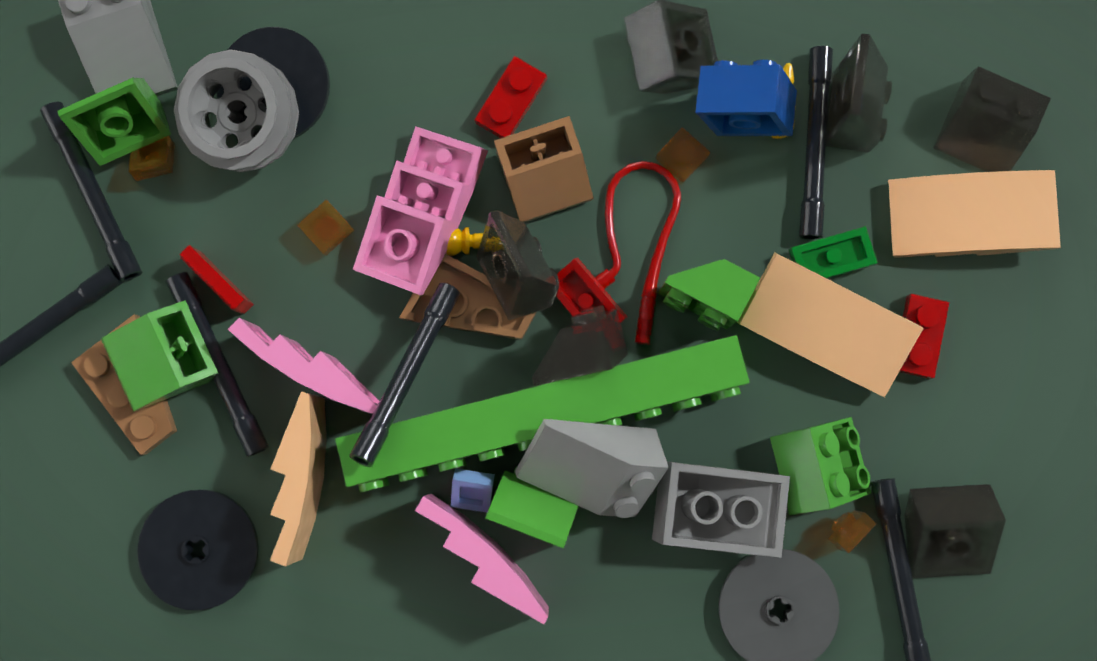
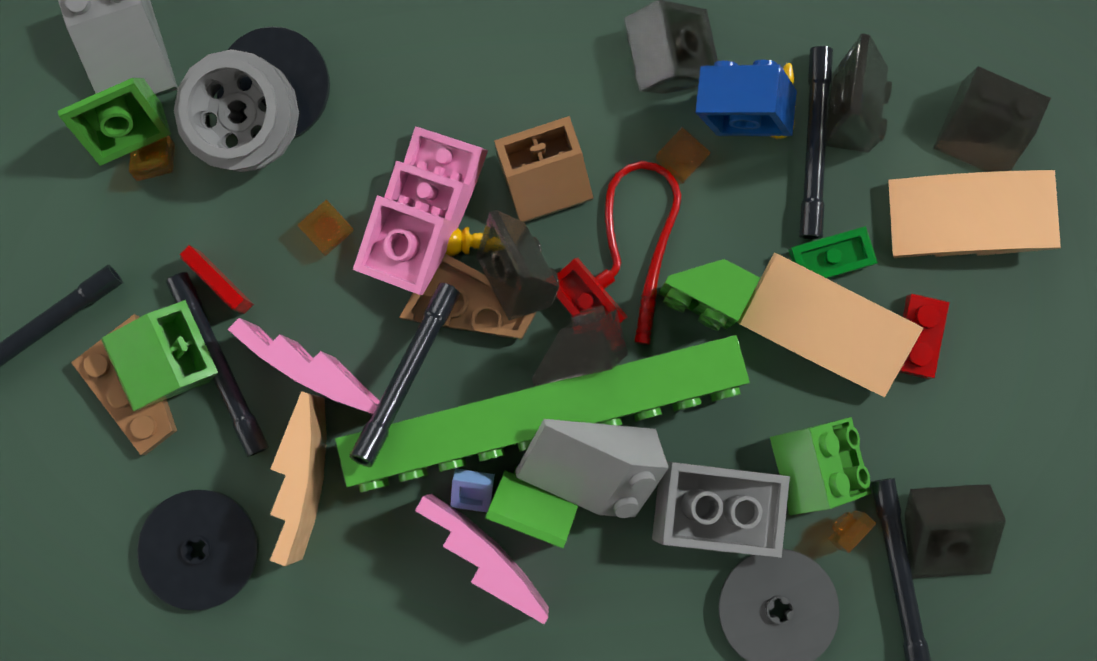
black piece [40,102,142,282] -> none
red plate [475,56,547,138] -> none

